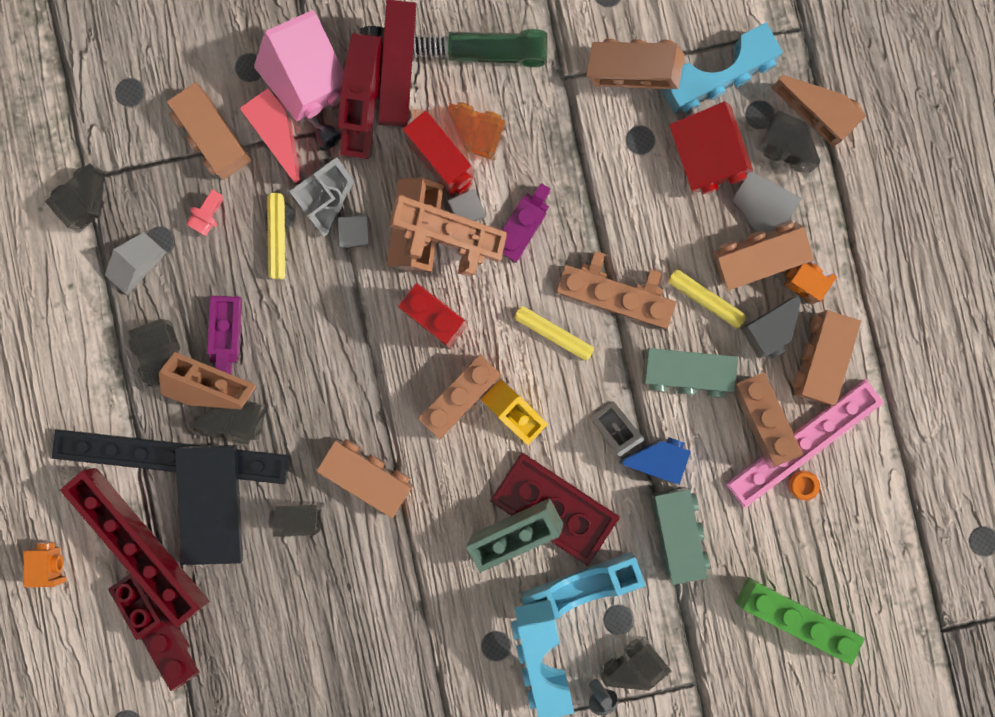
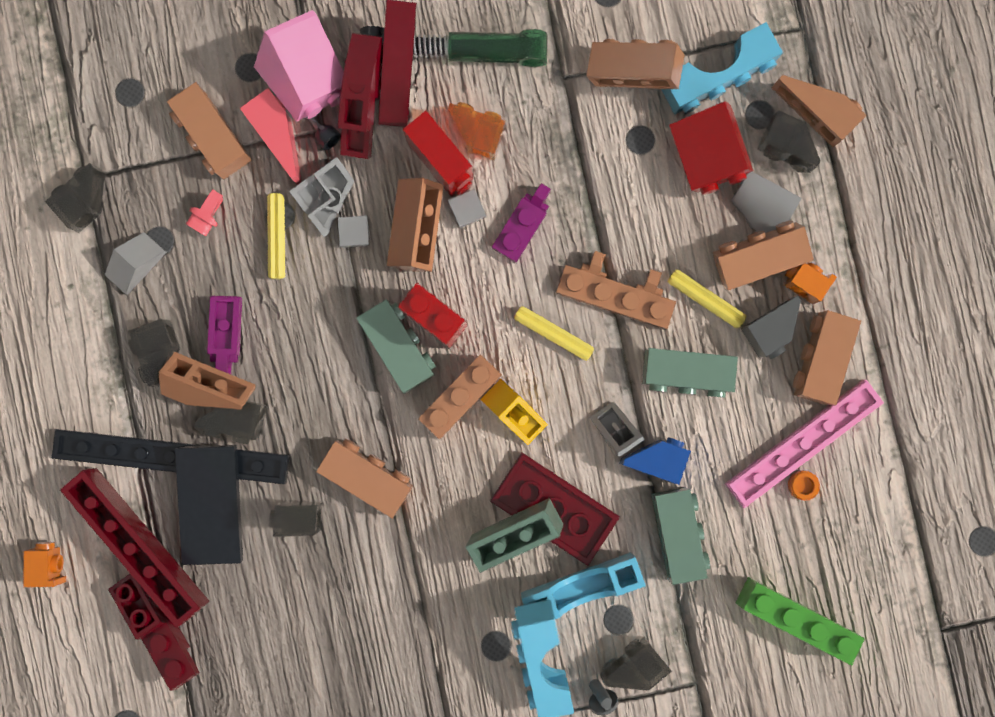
nougat hinge [389,195,507,277] -> none
nougat brick [734,372,803,469] -> none
none -> sand green brick [356,299,436,394]

